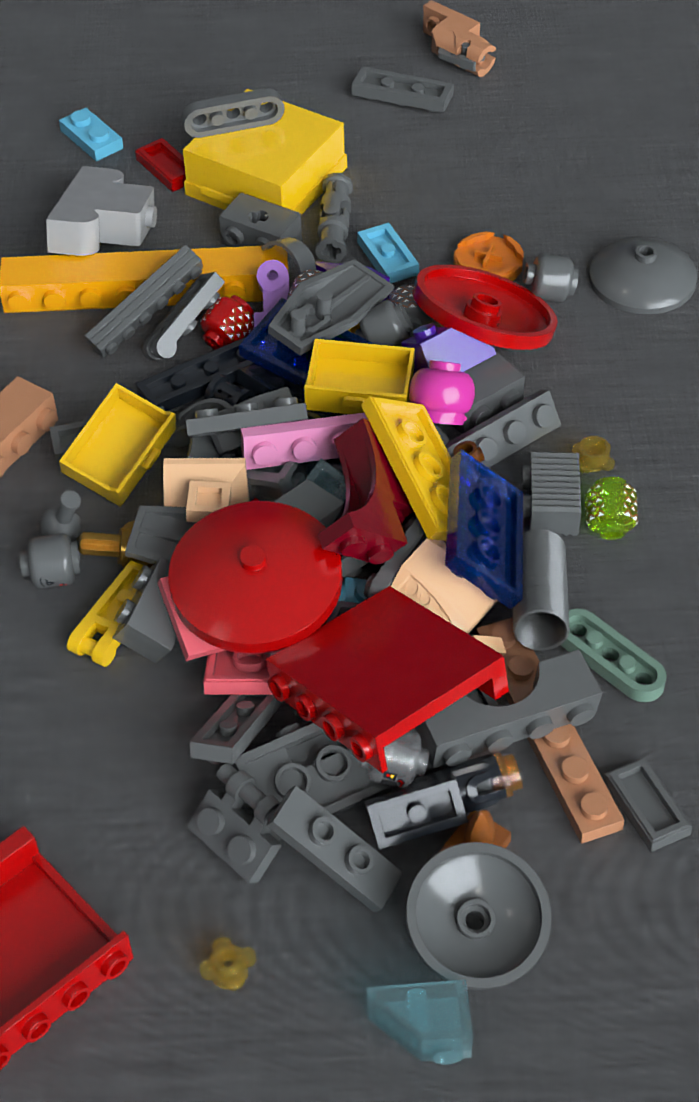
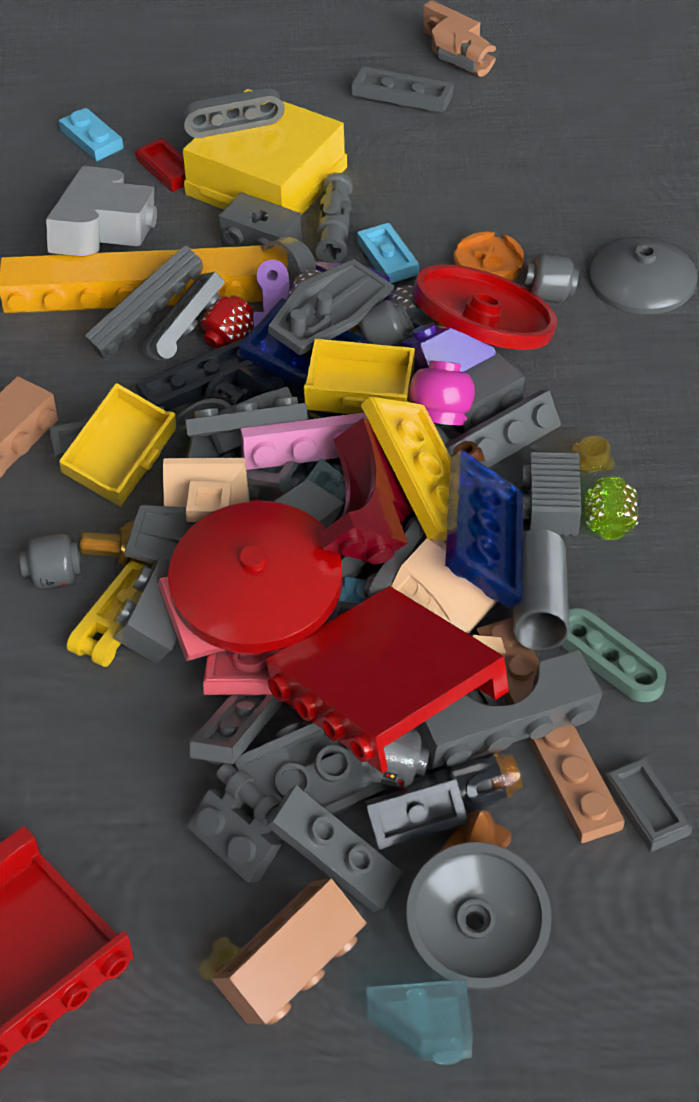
dark grey bar [40,490,82,542] -> none
none -> brick [211,878,367,1025]

